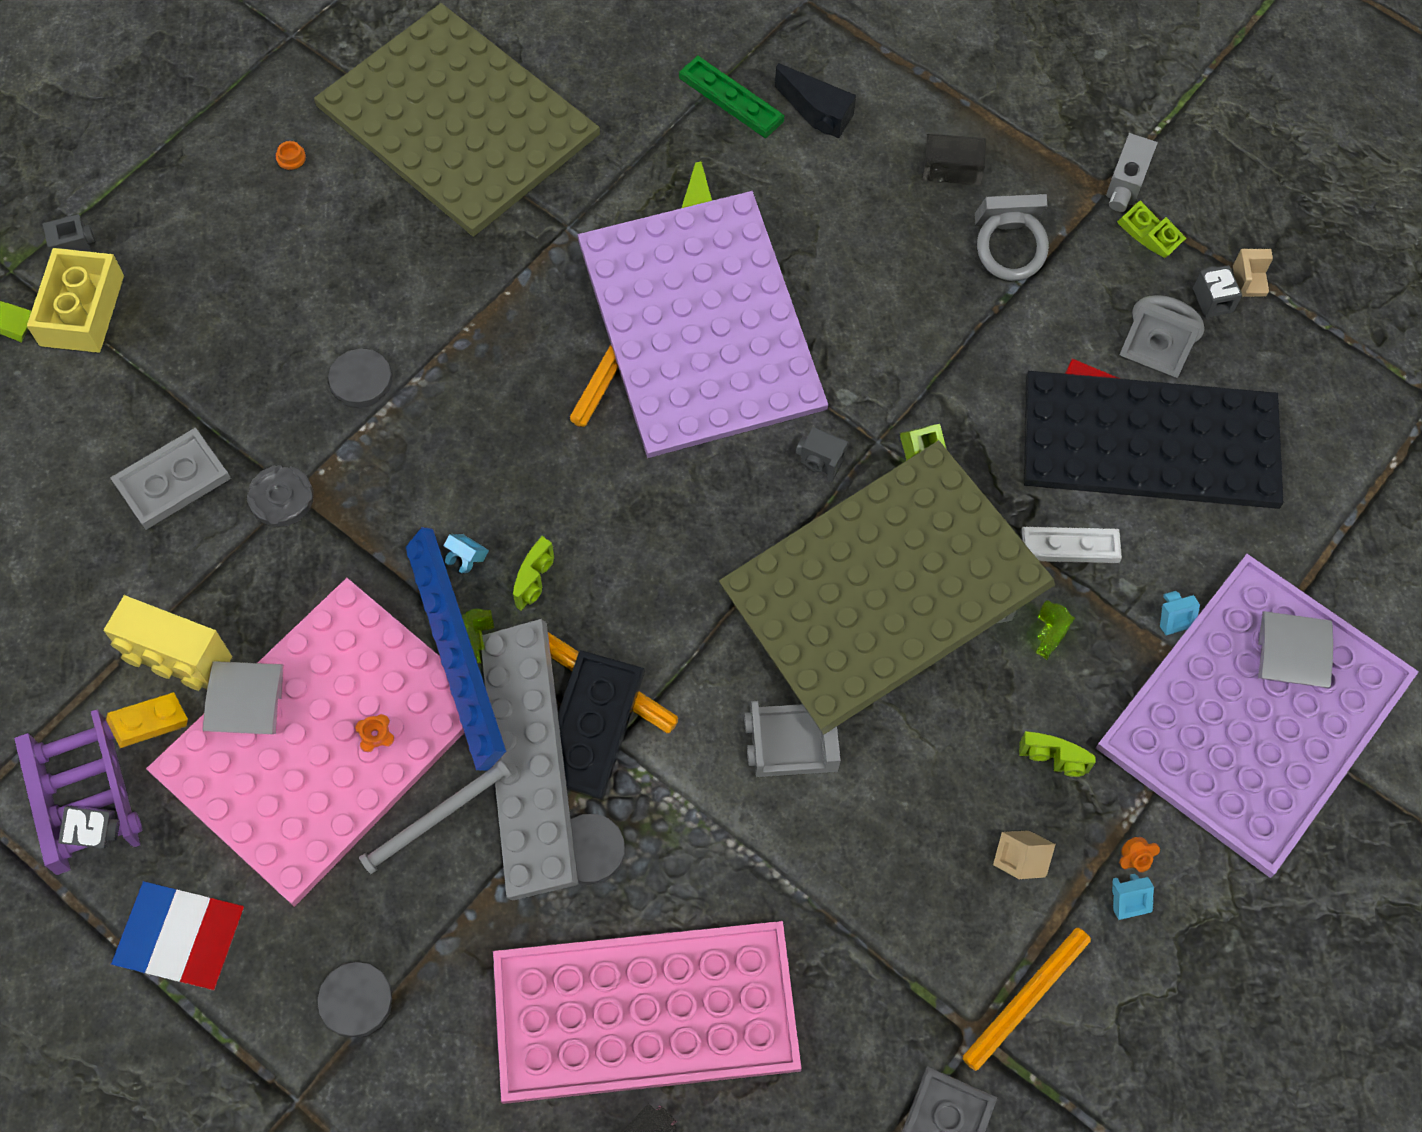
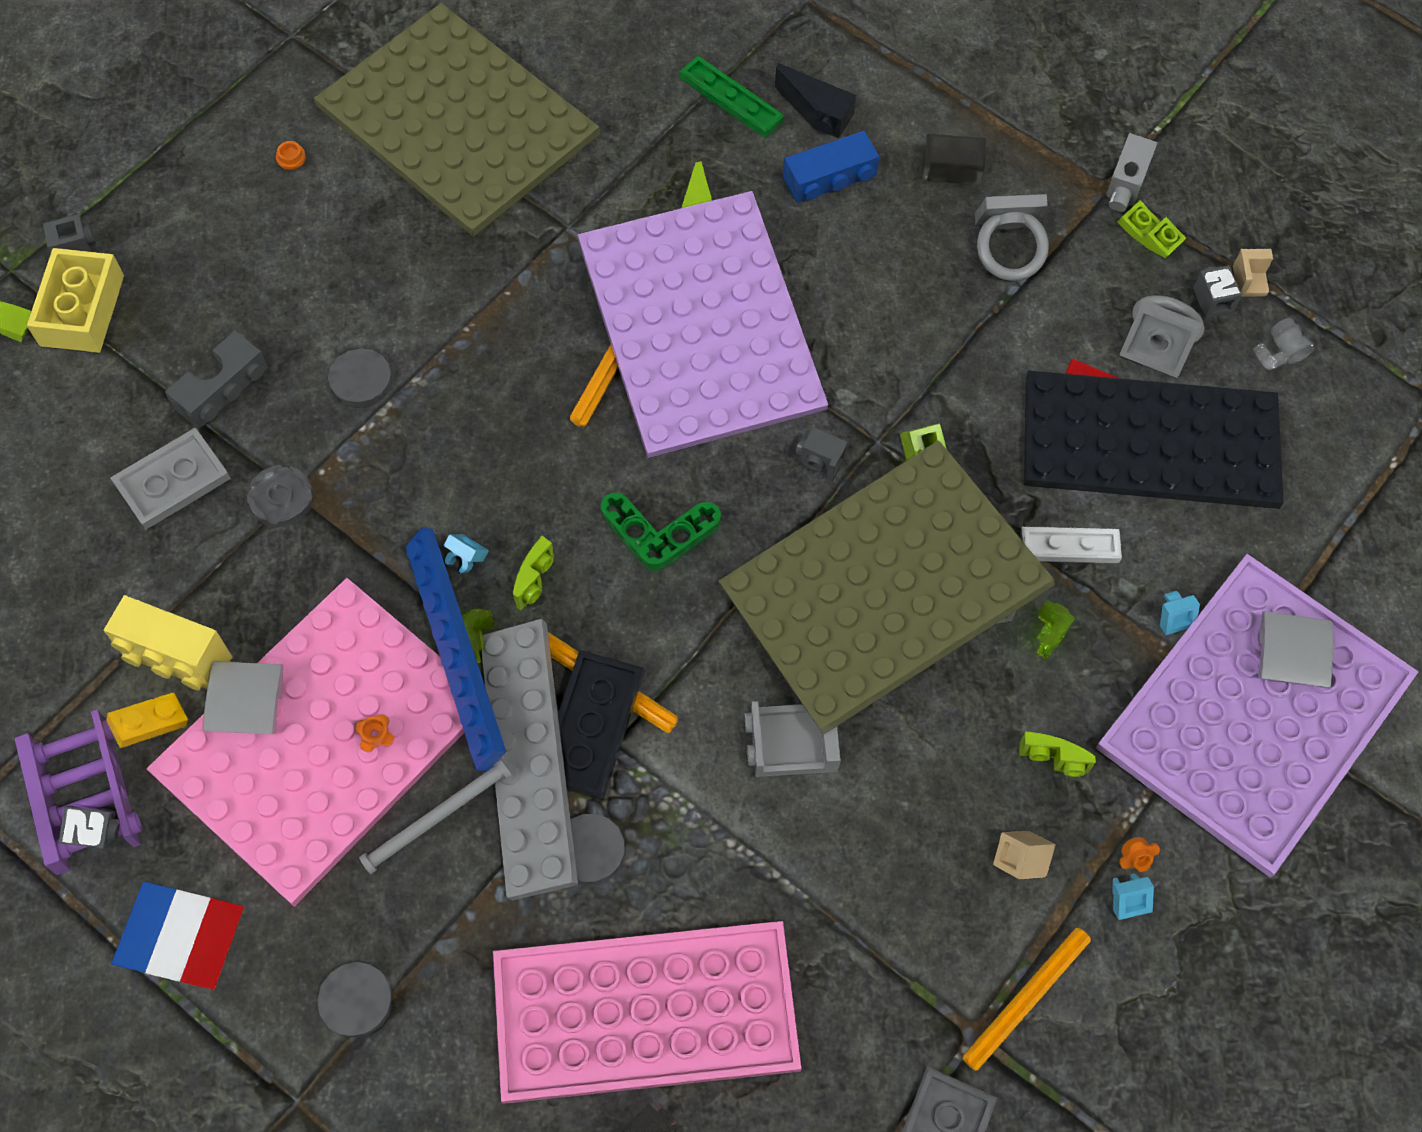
none -> dark grey arch [165,331,268,429]
none -> green beam [601,492,721,571]
none -> blue brick [783,131,879,203]
none -> clear piece [1253,318,1315,370]

